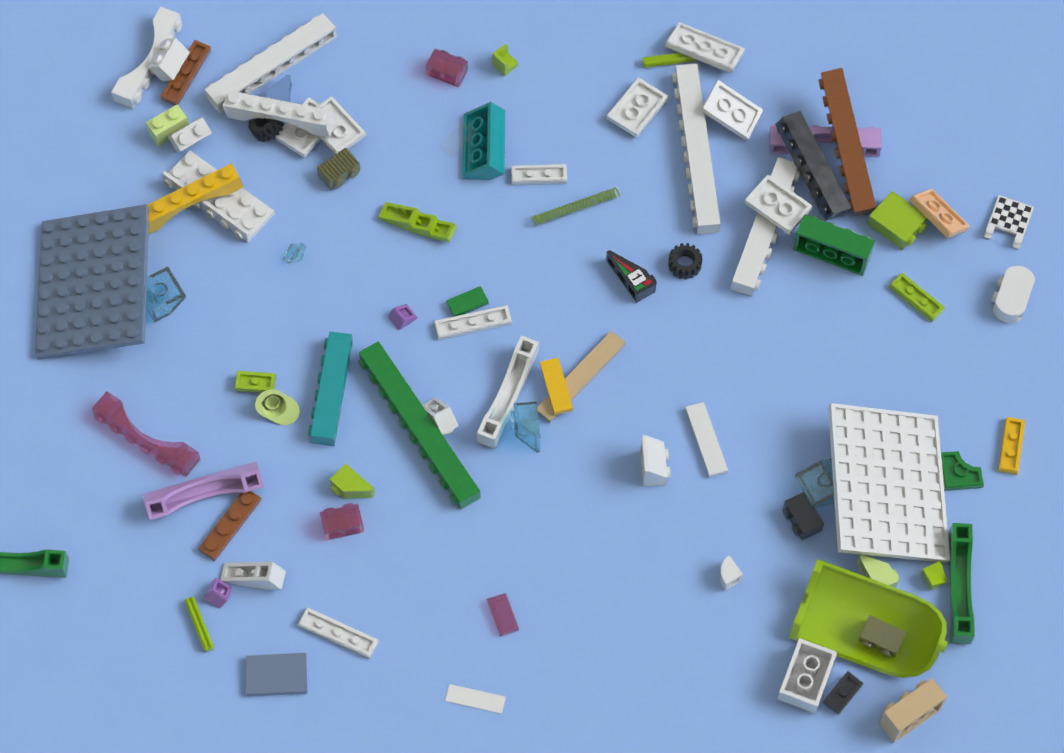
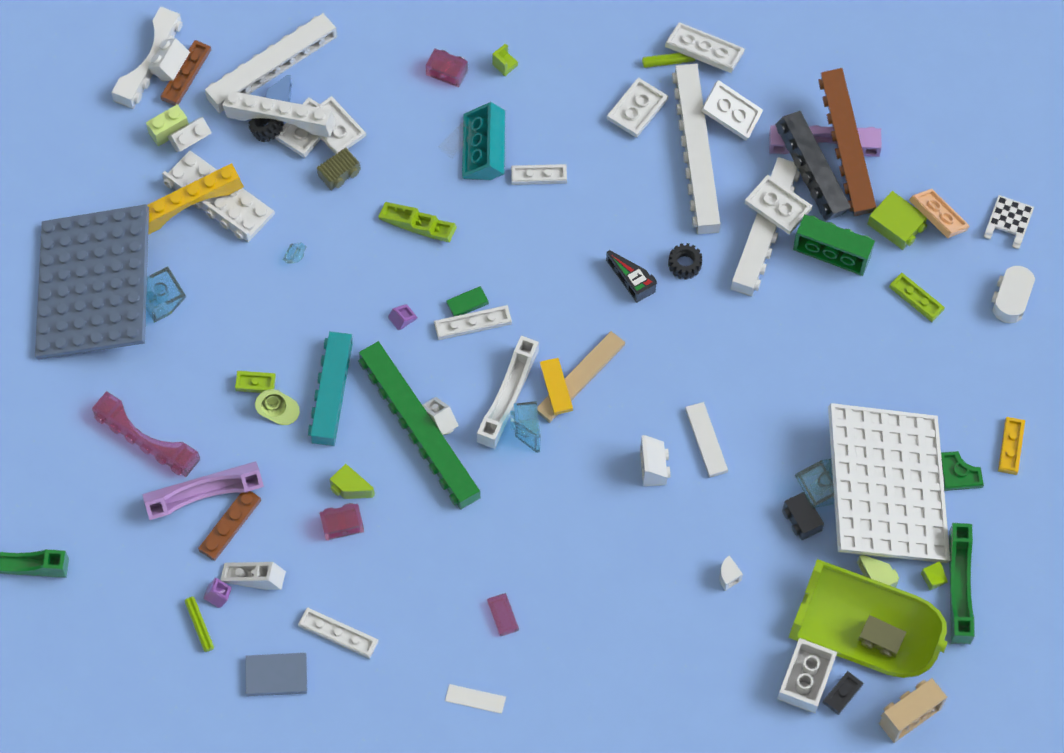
lime piece [531,187,620,226] -> none

